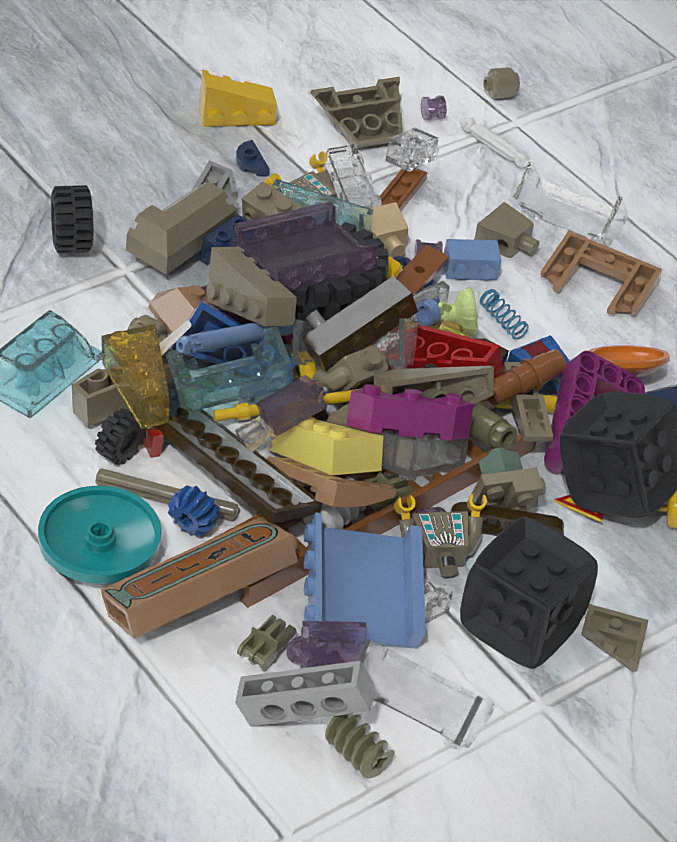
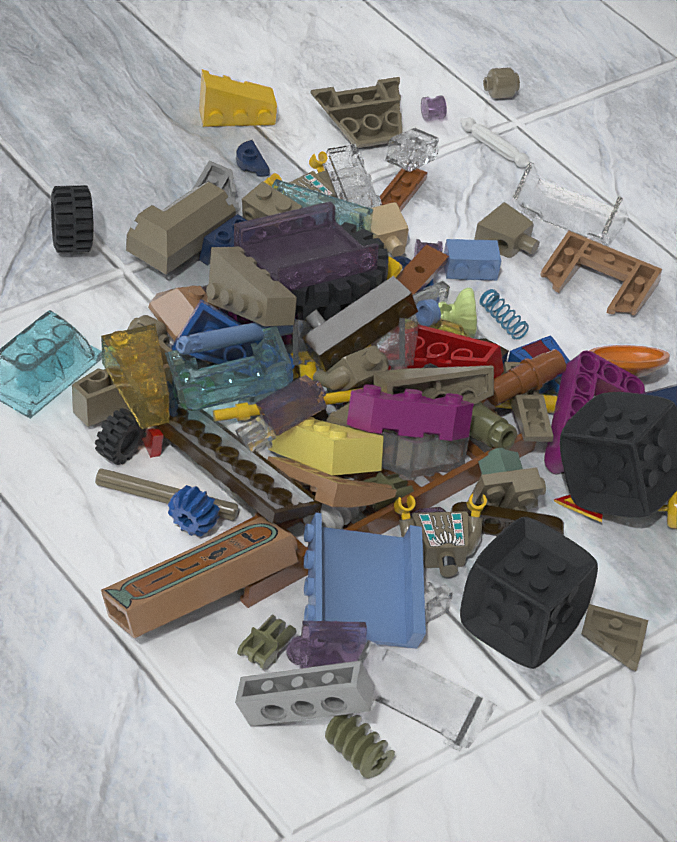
teal dish [38,486,162,584] -> none
white sticker [156,320,192,356] -> none

